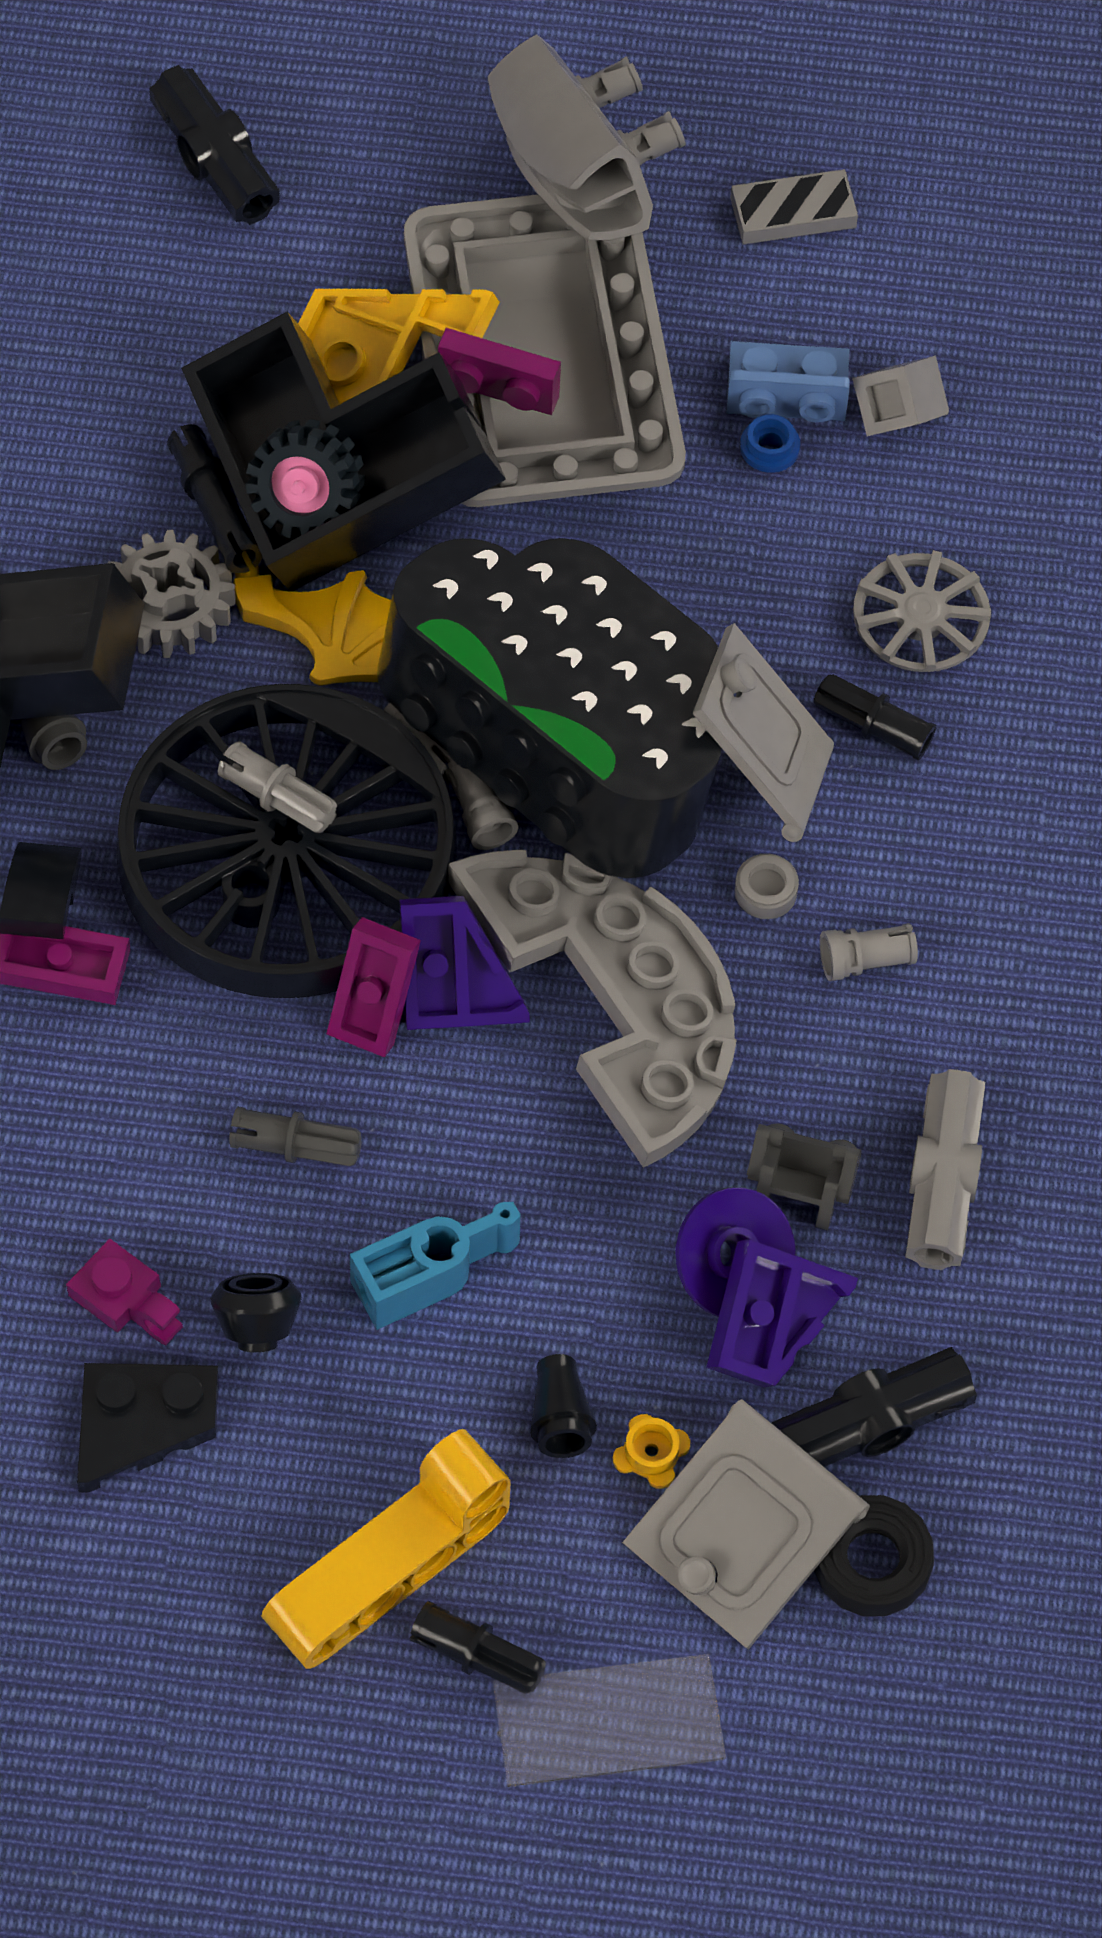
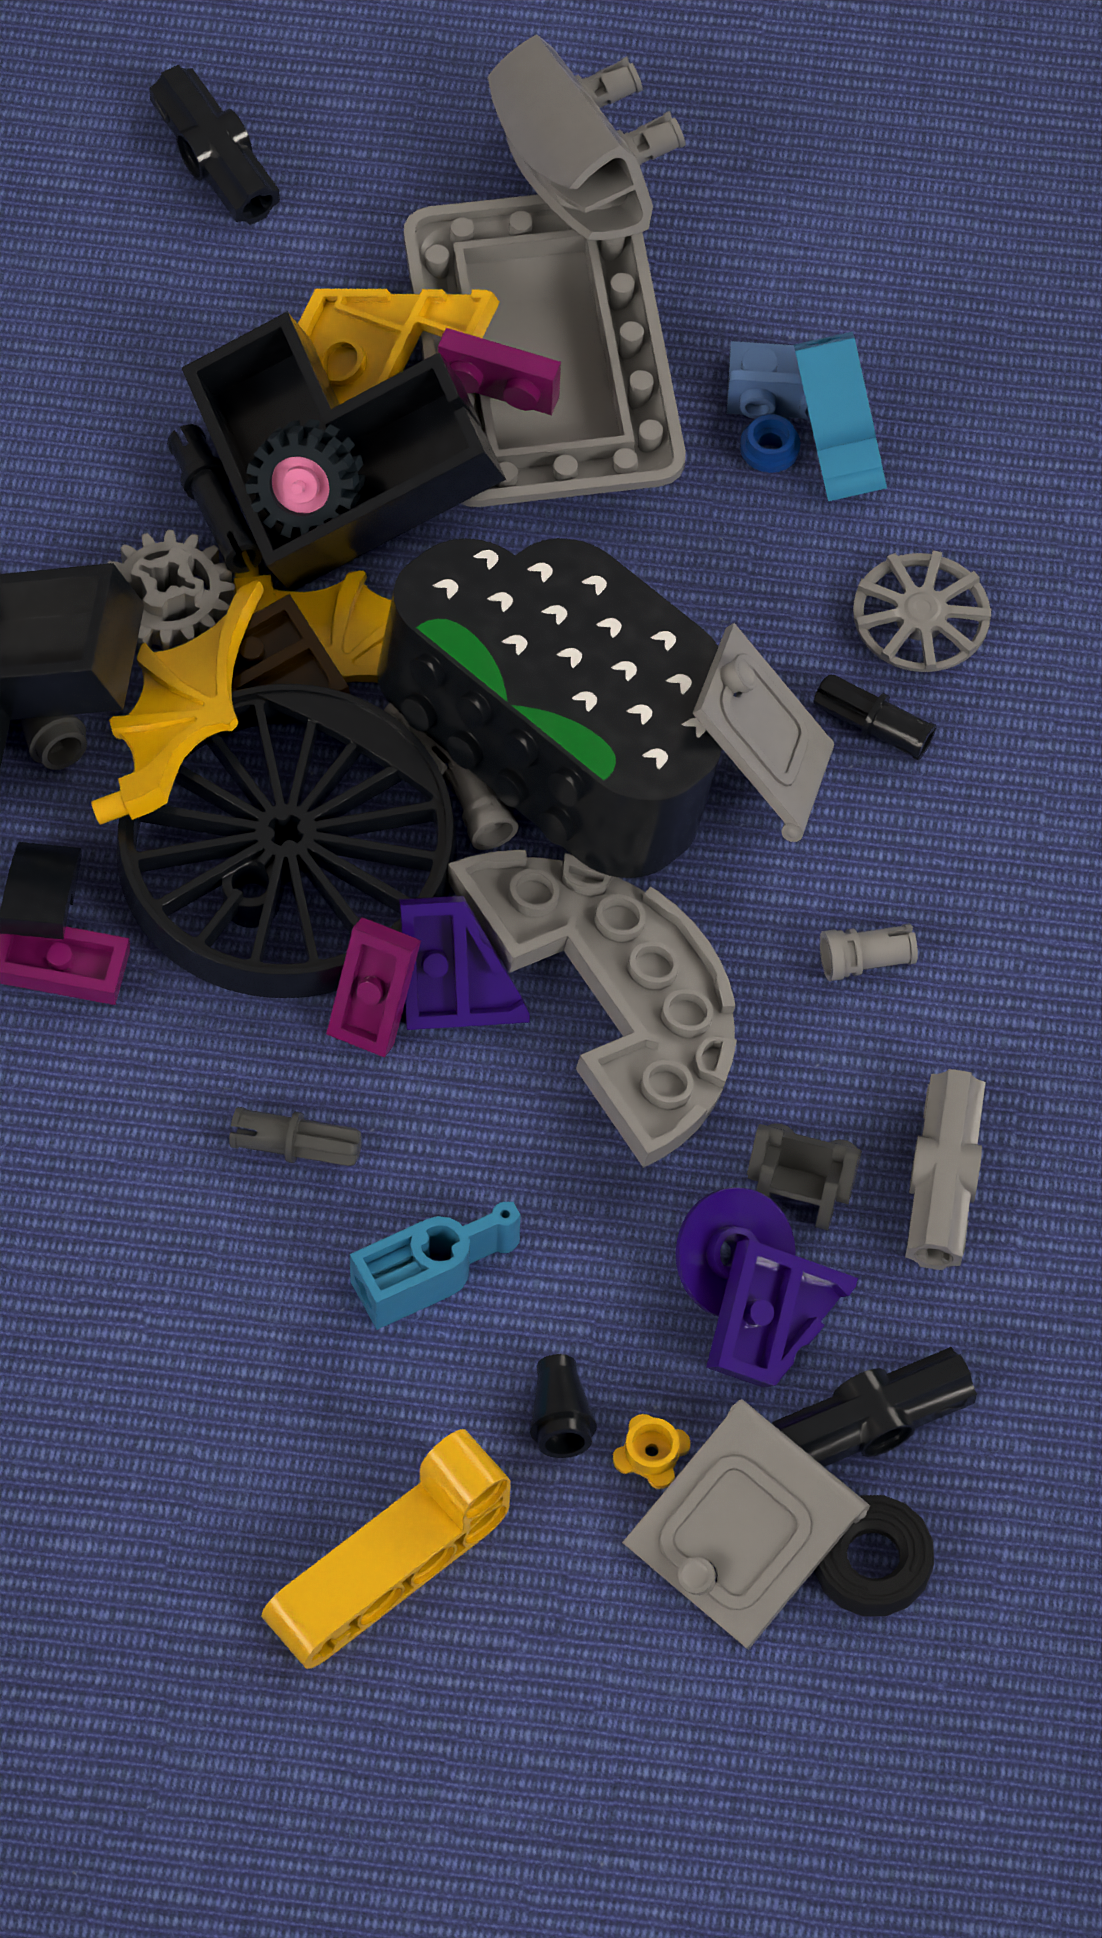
magenta plate [66,1238,183,1346] -> none
black wing [77,1363,219,1493] -> none
black cone [211,1273,302,1352] -> none
light grey axle [218,741,337,833] -> none
black axle [410,1601,546,1693] -> none
clear piece [493,1654,726,1787] -> none
light grey tile [730,169,858,245] -> none
light grey tile [735,854,799,919] -> none
light grey panel [852,355,949,436] -> none
none -> yellow animal [91,580,264,825]
none -> dark brown wing [231,594,350,694]
none -> dark azure piece [794,331,887,502]

